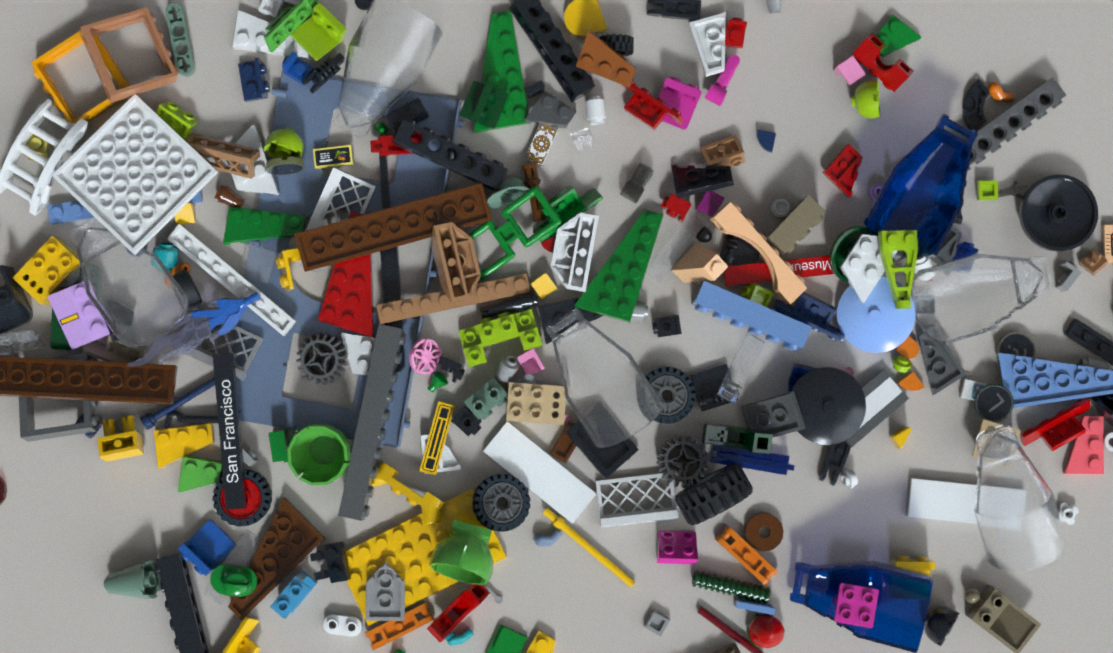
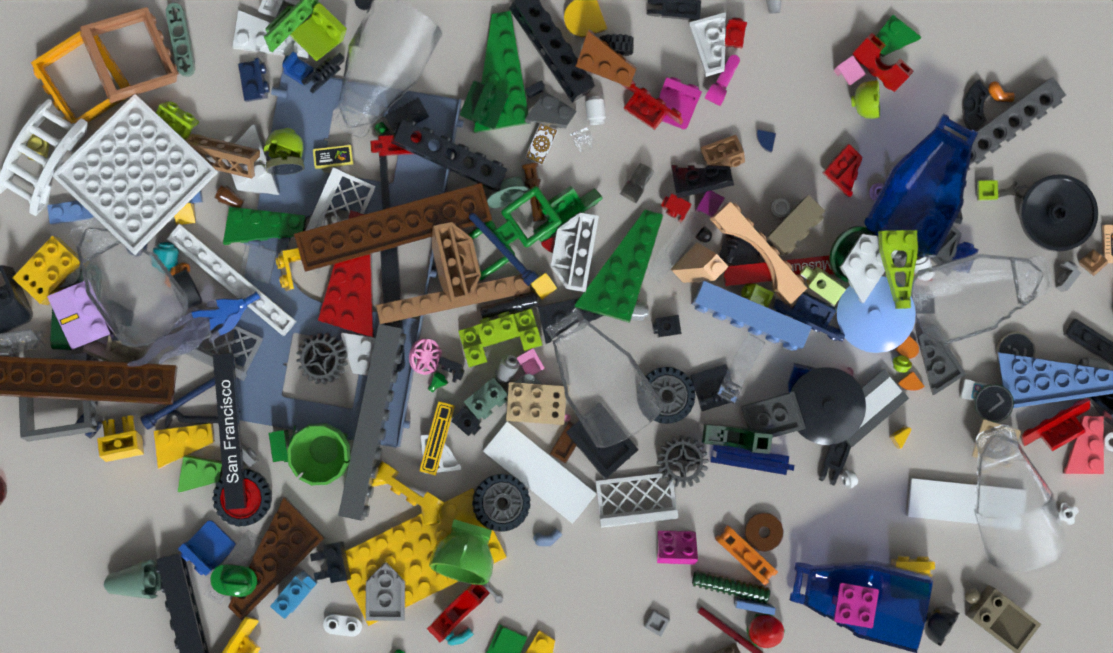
orange plate [365,602,435,650] -> none
yellow bar [542,508,635,587] -> none
black tyre [675,462,753,525] -> none
none -> dark blue piece [469,213,539,286]
none -> yellowish green torso [800,265,846,305]

